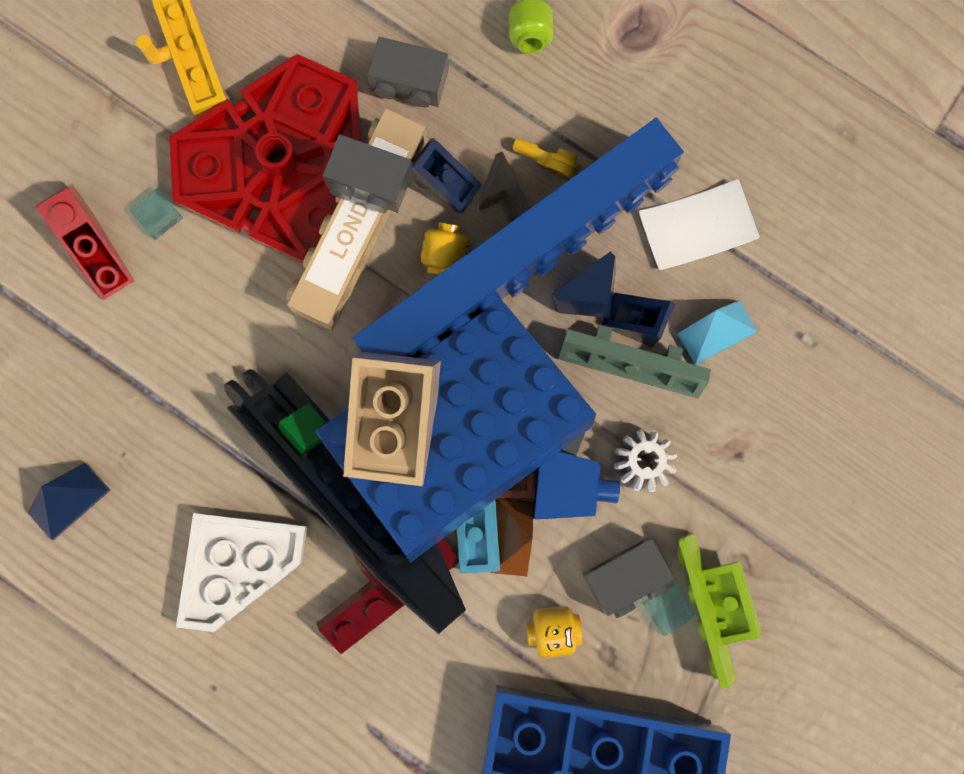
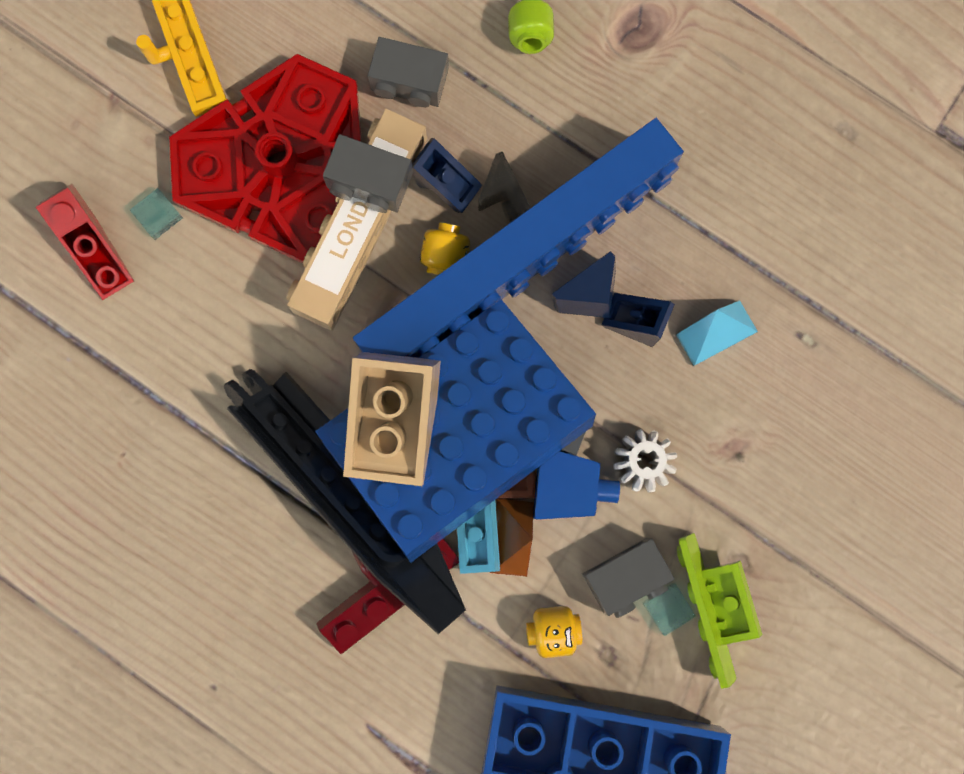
dark blue slope [28,463,111,540] -> none
white plate [176,513,307,632] -> none
green tile [278,403,327,455] -> none
yellow plate [513,138,582,178] -> none
sand green hinge [558,325,711,399] -> none
white sticker [639,179,760,270] -> none

